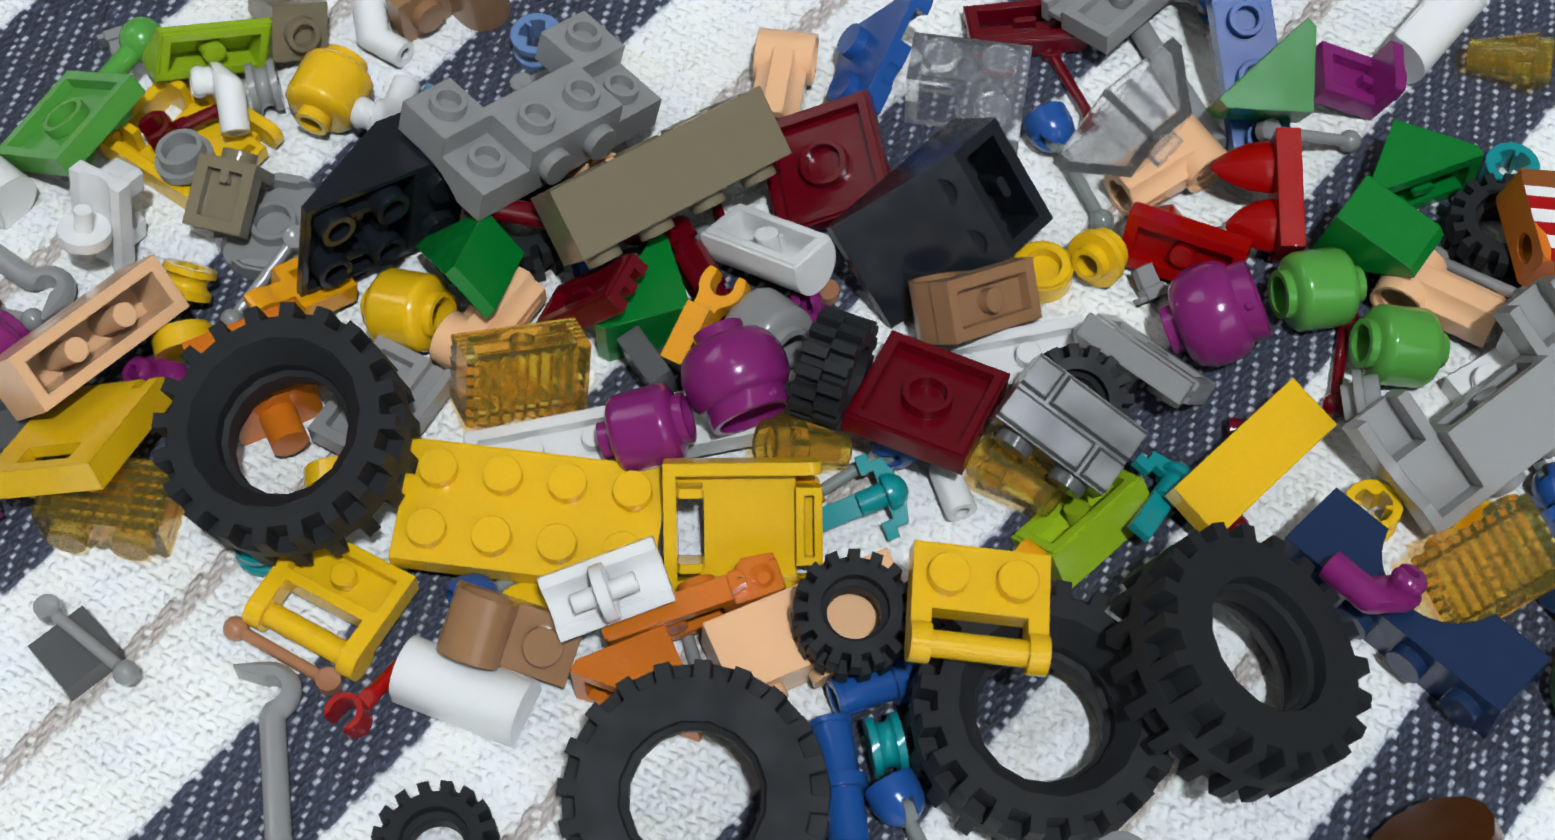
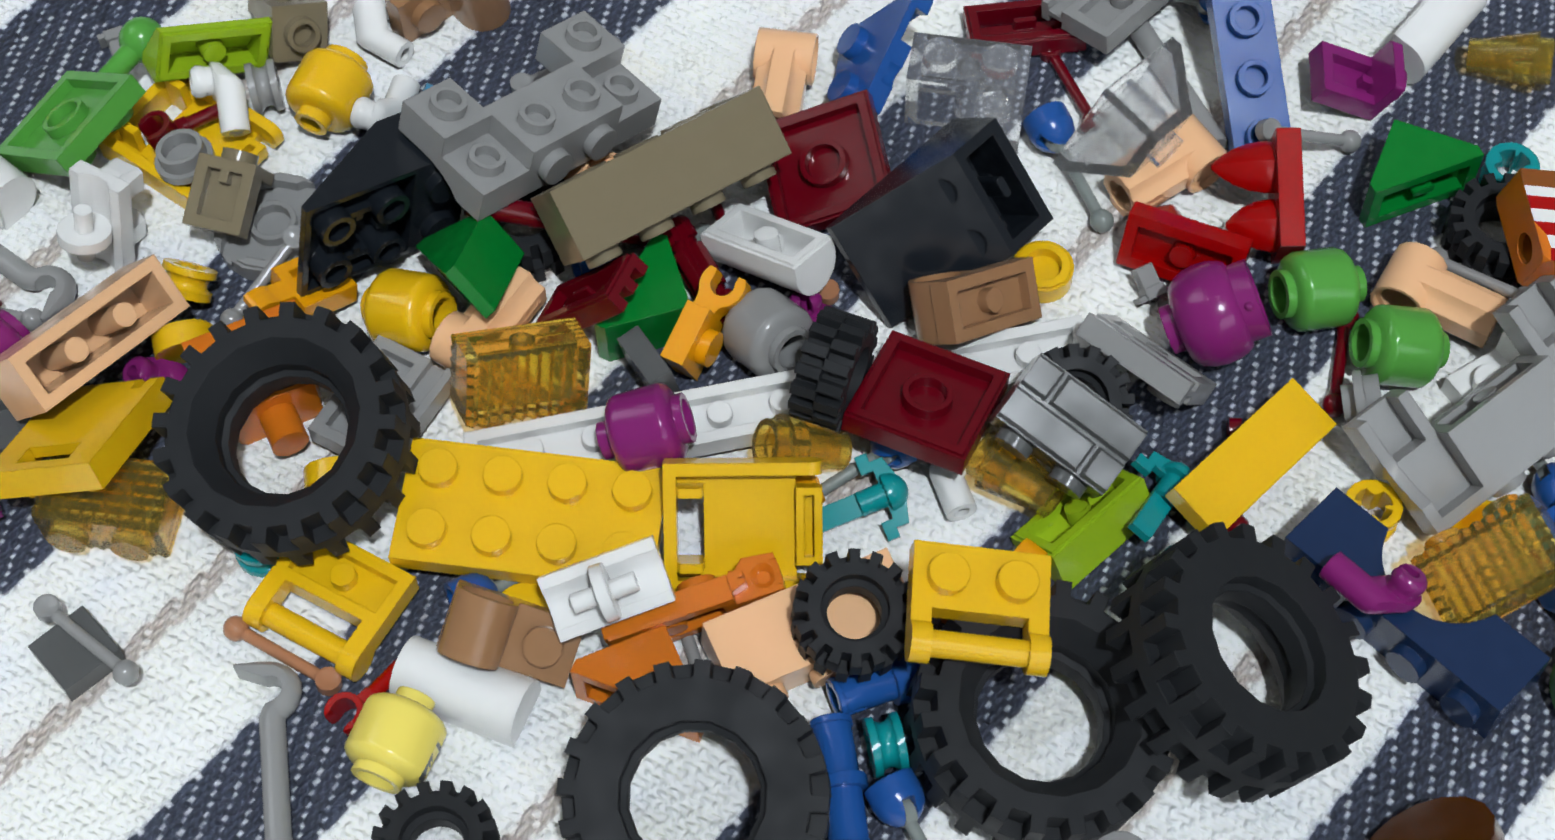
medium blue bush [510,13,559,71] -> none
magenta piece [680,318,790,436] -> none
yellow plate [1068,227,1128,288] -> none
slope [1205,18,1317,123] -> none
green slope [1311,174,1444,278] -> none
none -> light yellow head [344,686,447,794]

